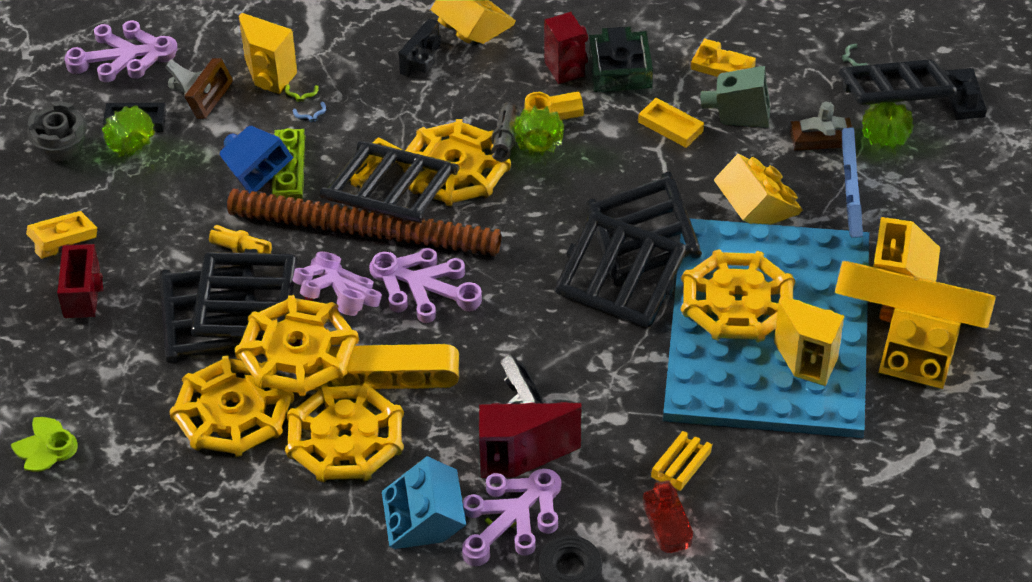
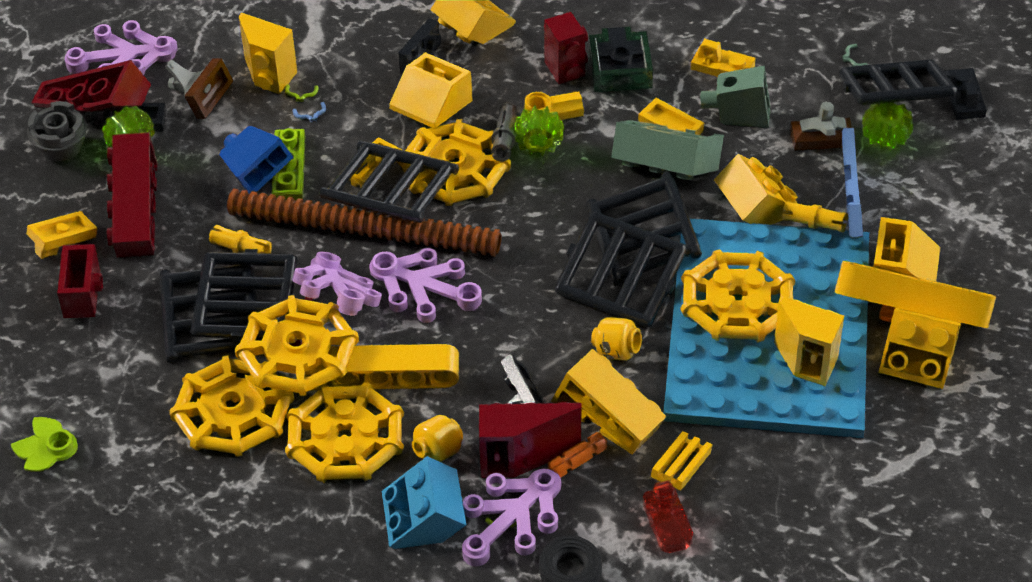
none -> dark red wedge [31,60,151,112]
none -> dark red wedge [107,133,158,258]
none -> yellow slope [389,52,473,129]
none -> yellow head [412,415,463,462]
none -> orange axle [547,432,607,478]
none -> yellow wedge [551,349,666,455]
none -> yellow head [591,317,642,361]
none -> sand green wedge [611,120,724,180]
none -> yellow pin [782,201,848,233]

